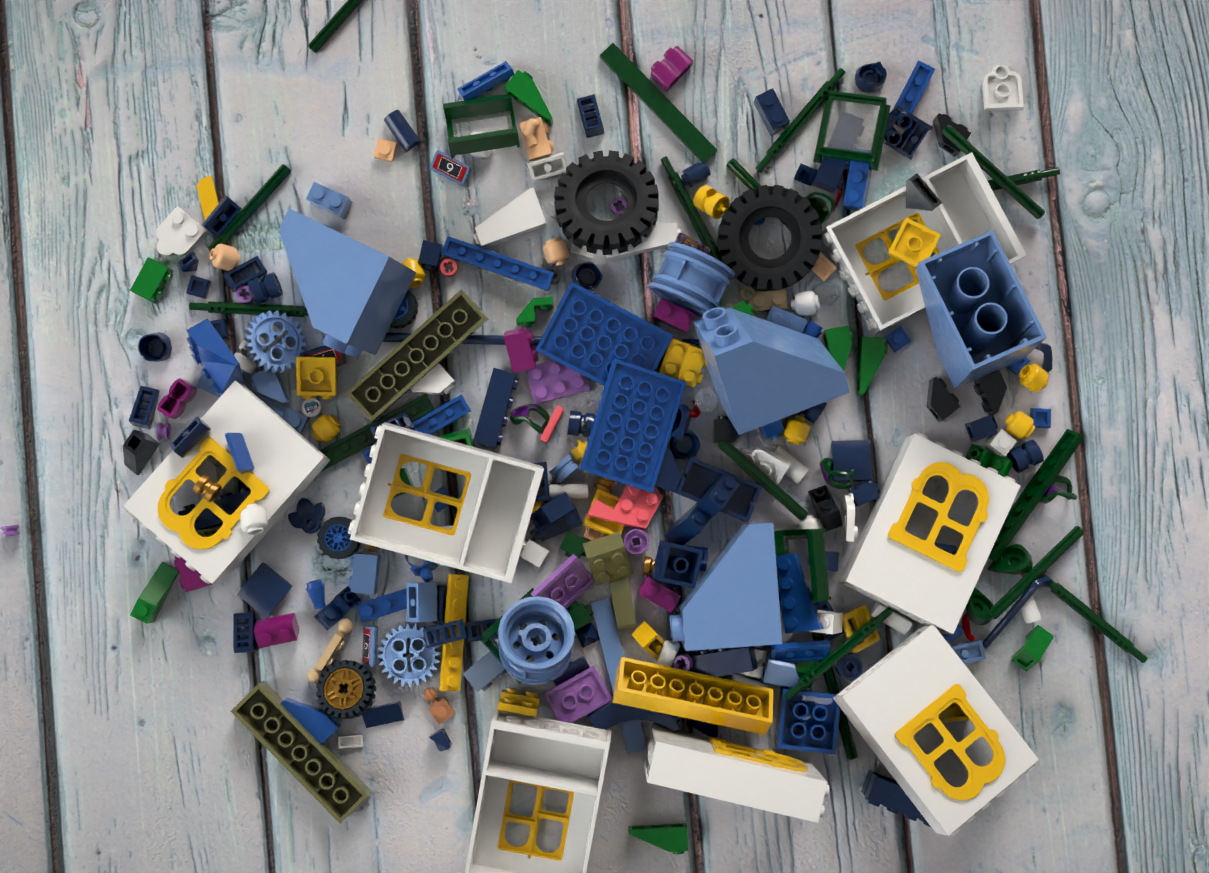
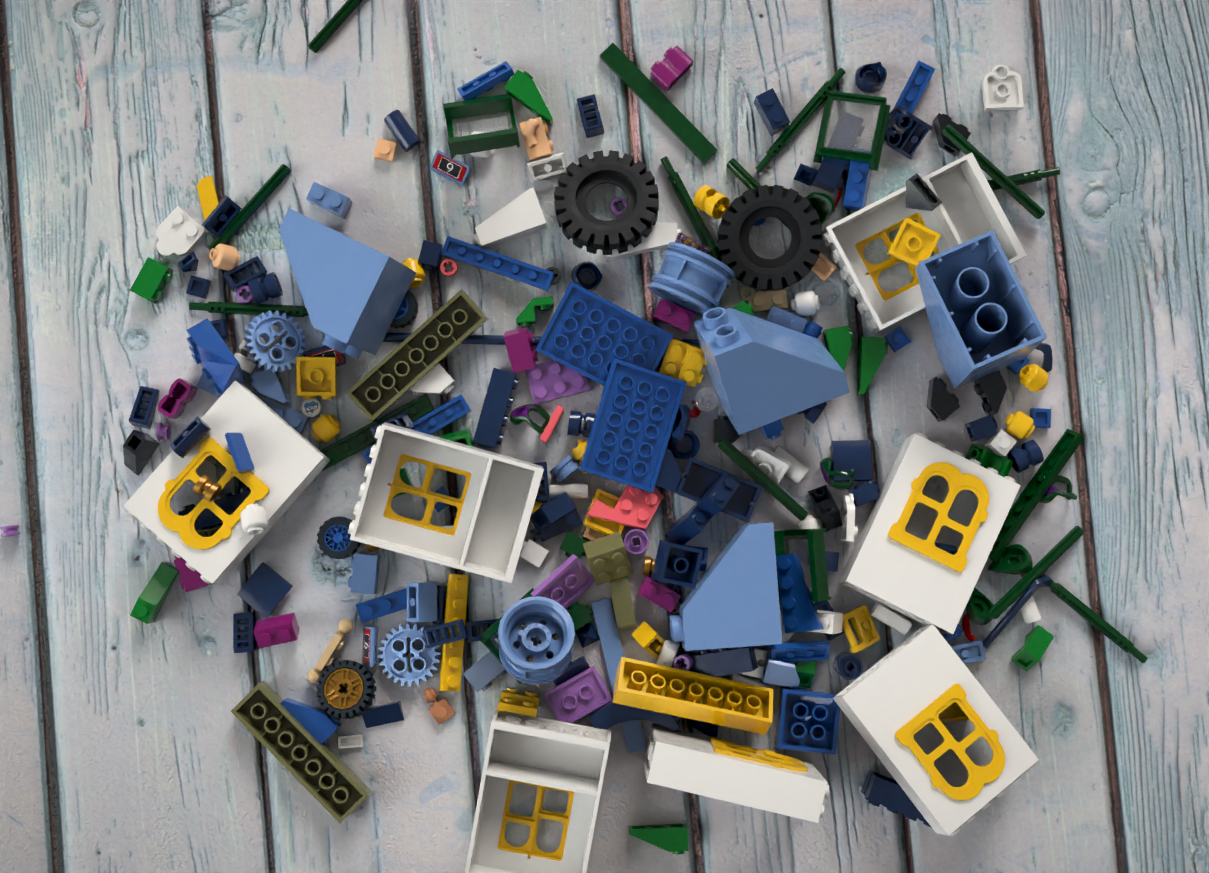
dark blue hair [138,332,172,362] -> none
dark blue plate [288,498,326,534] -> none
blue cone [306,579,326,609] -> none
dark blue slope [314,586,361,631] -> none
blue piece [405,555,438,582] -> none
dark blue slope [429,728,452,751] -> none
light nougat head [543,237,570,267] -> none
white piece [569,241,594,259] -> none
pearl gold wheel [593,476,616,494] -> none
dark blue brick [681,162,711,187] -> none
yellow head [783,416,811,445] -> none
dark green axle [784,607,893,701] -> none
dark green axle [811,632,858,760] -> none

